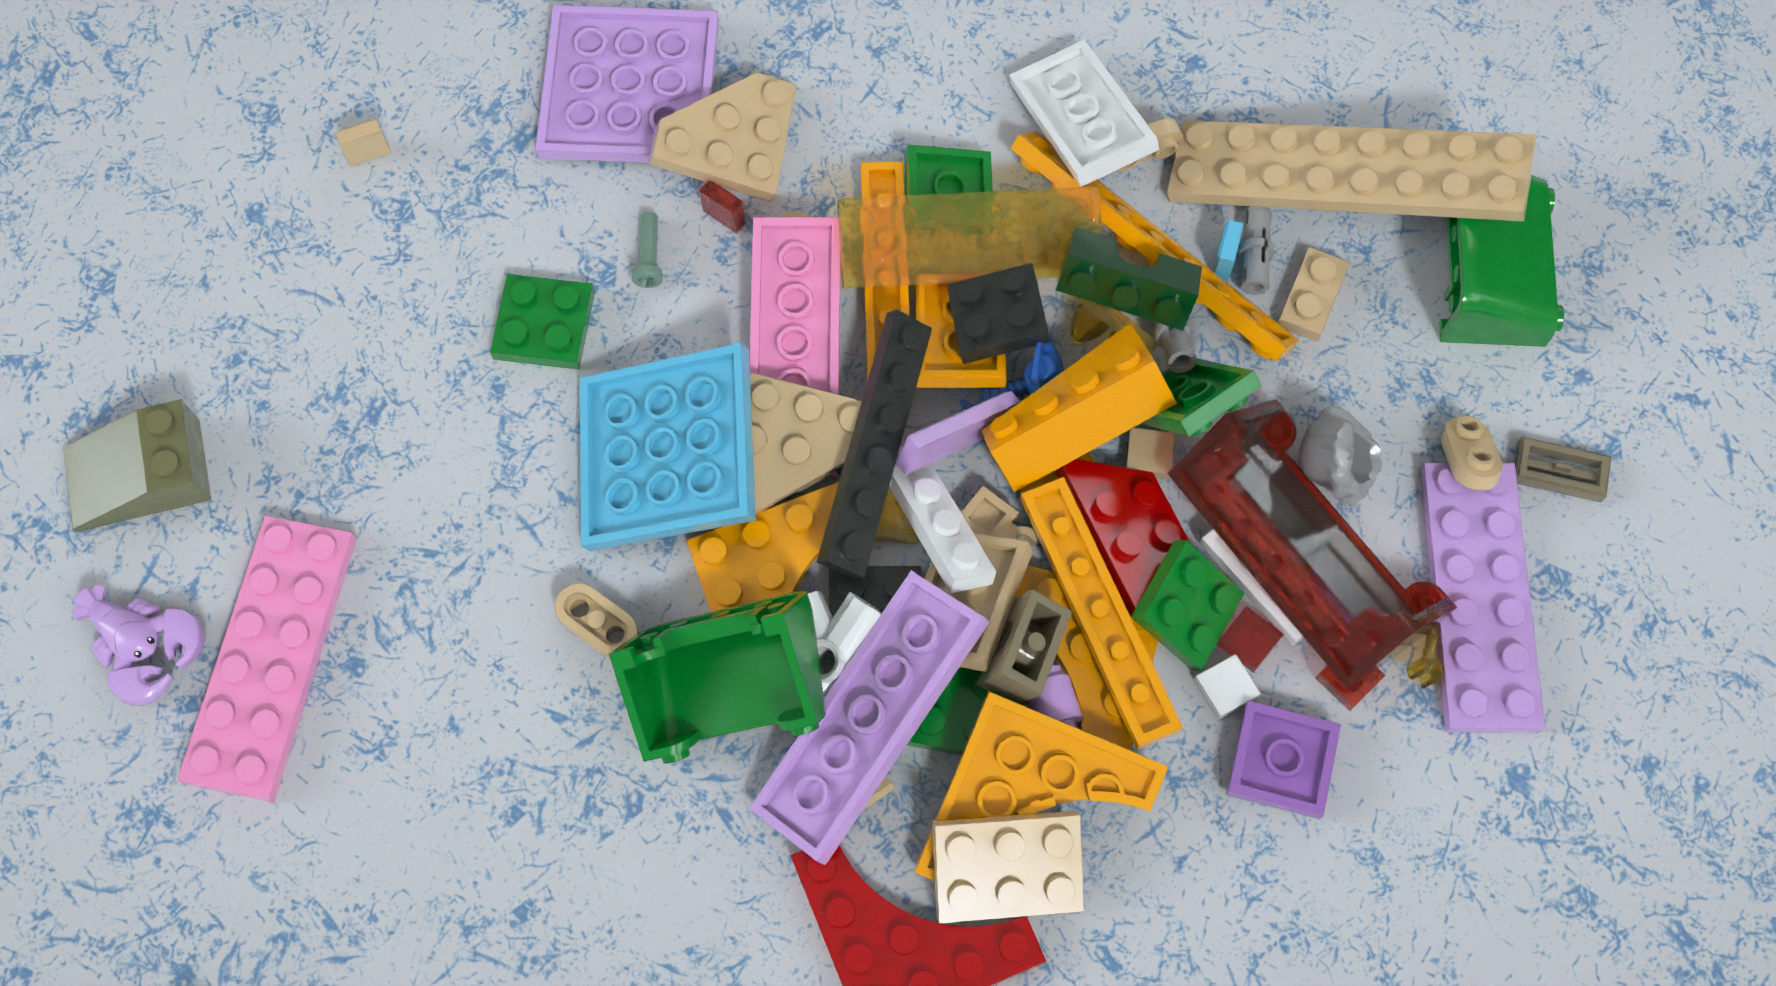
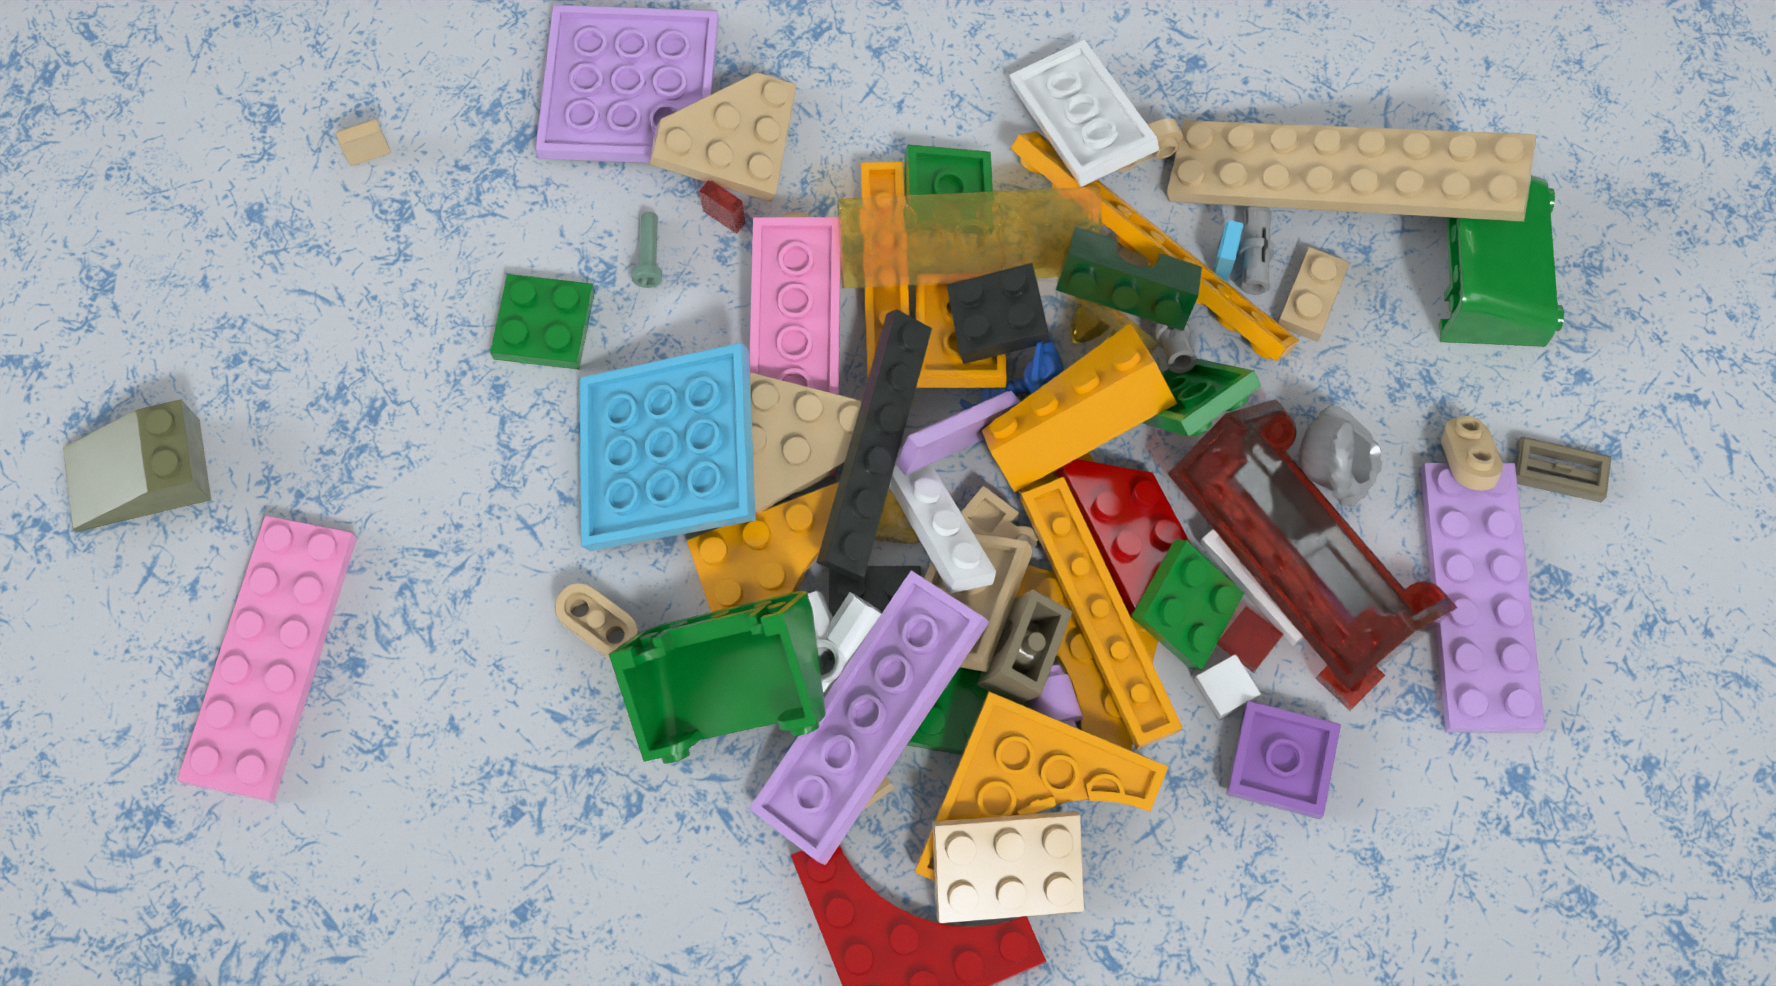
lavender animal [71,585,206,706] -> none
tan tile [1125,428,1175,480] -> none
clear yellow hand [1406,624,1445,689] -> none

